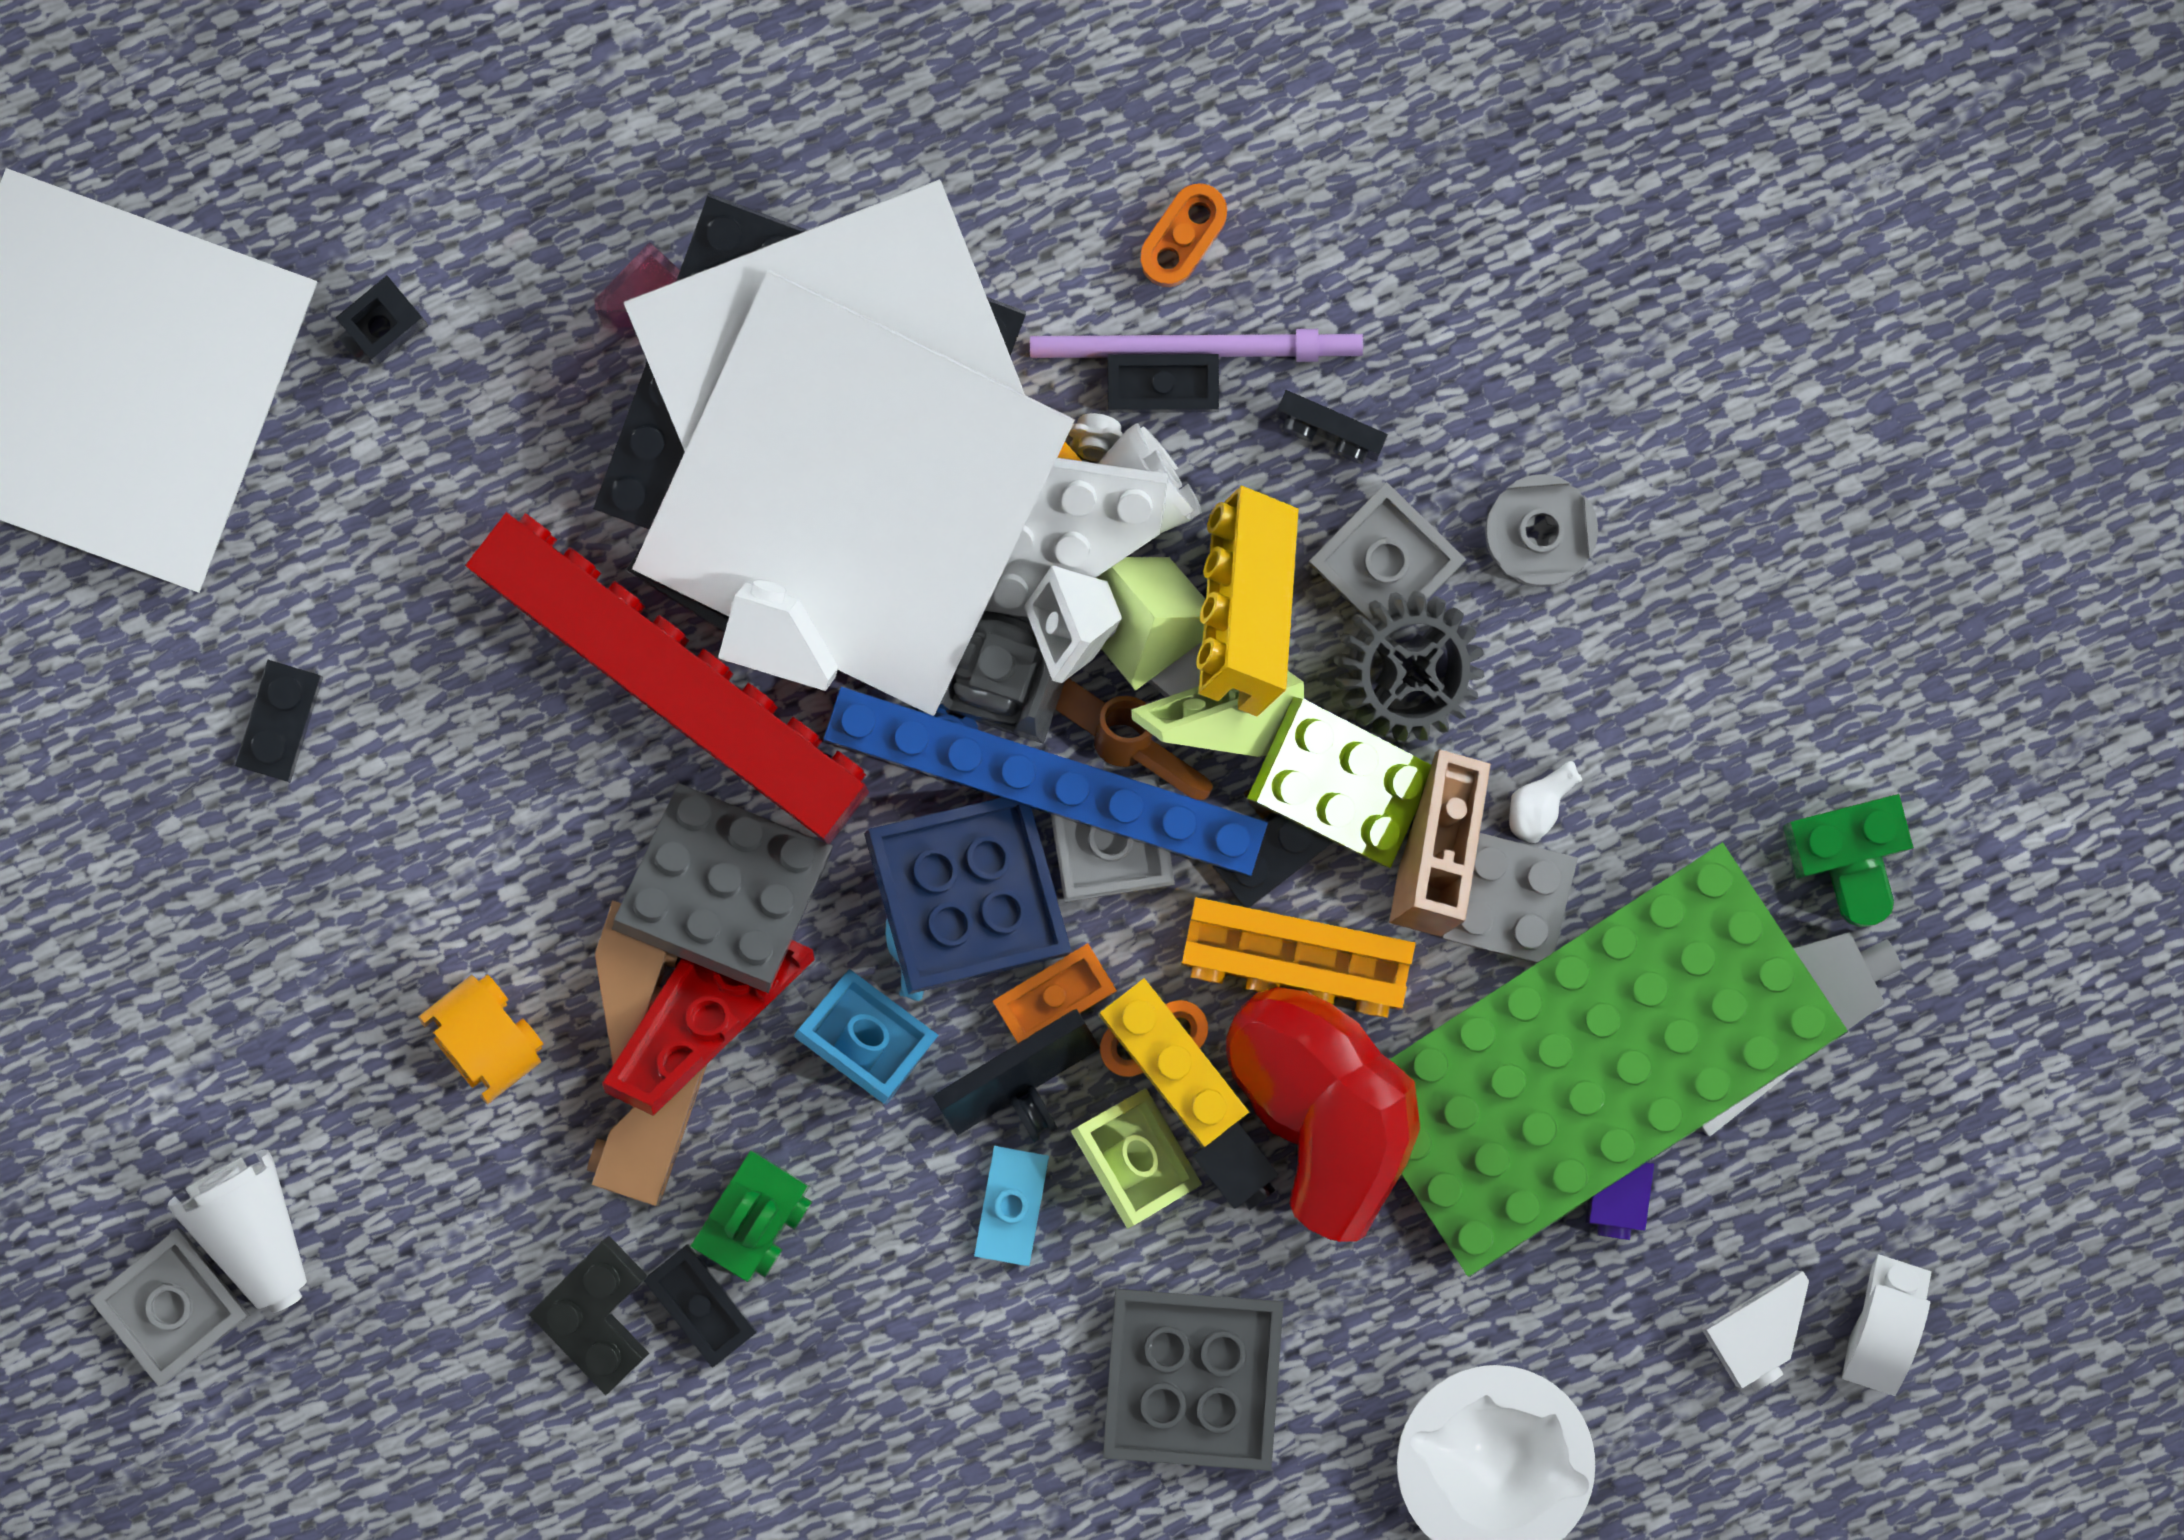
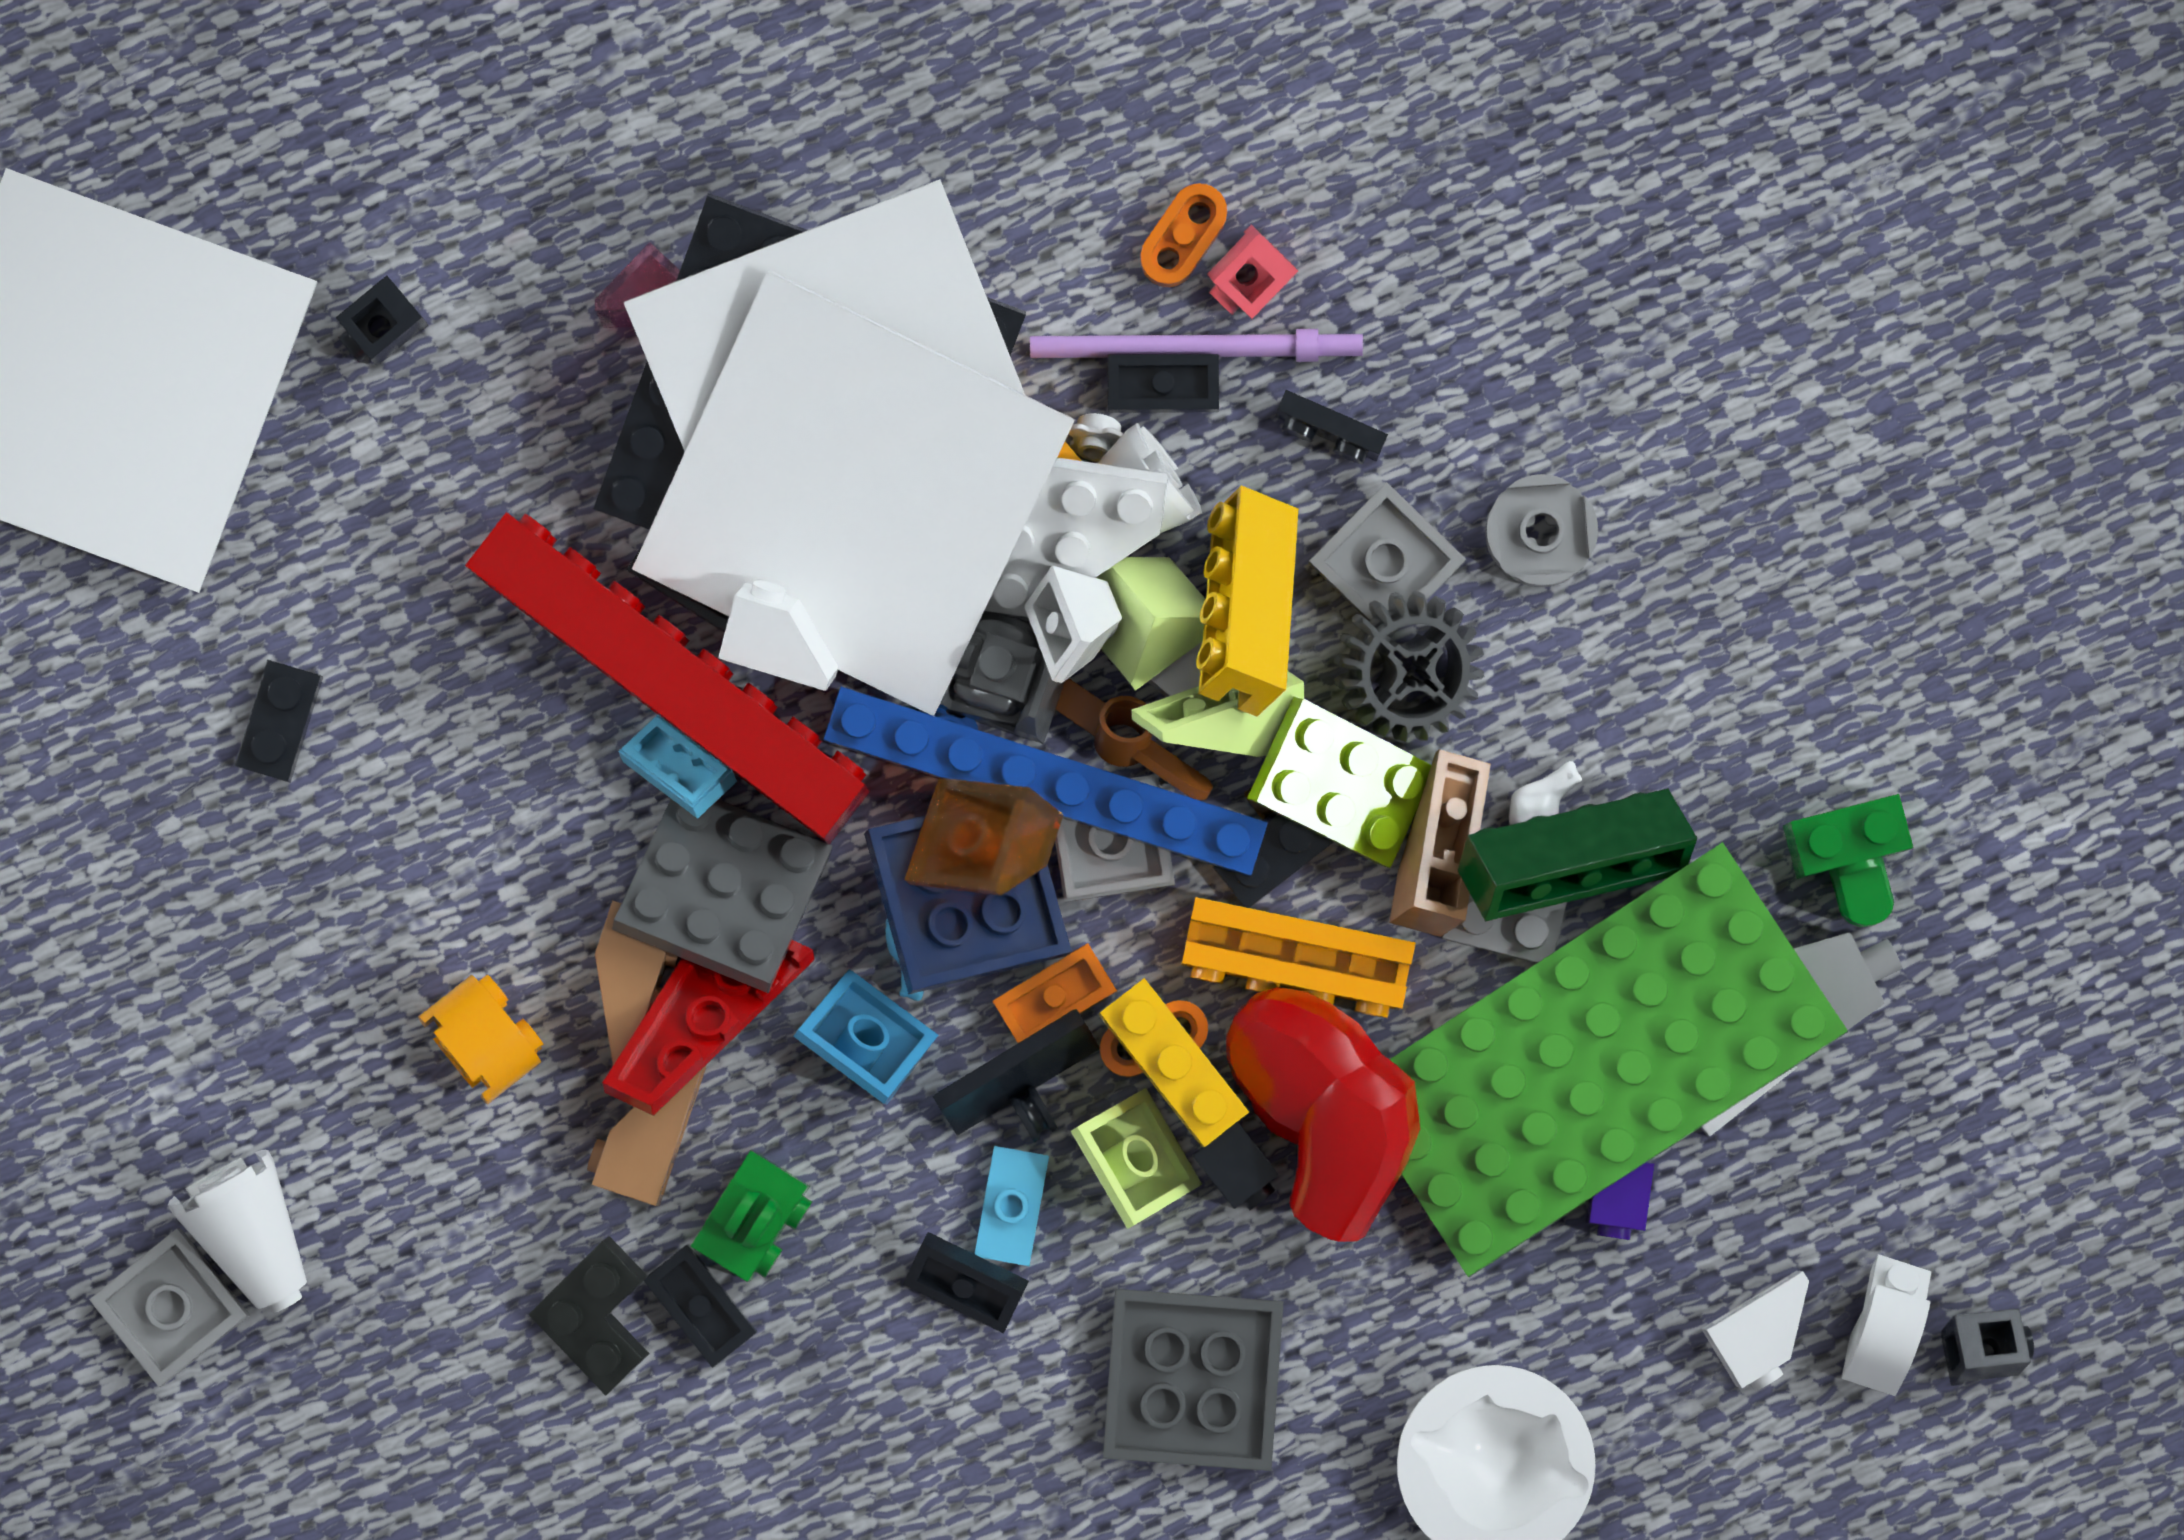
none -> medium azure plate [618,715,737,819]
none -> black plate [903,1232,1029,1334]
none -> clear orange slope [904,778,1063,896]
none -> coral brick [1207,224,1298,319]
none -> dark green brick [1457,788,1697,922]
none -> black brick [1941,1308,2034,1386]

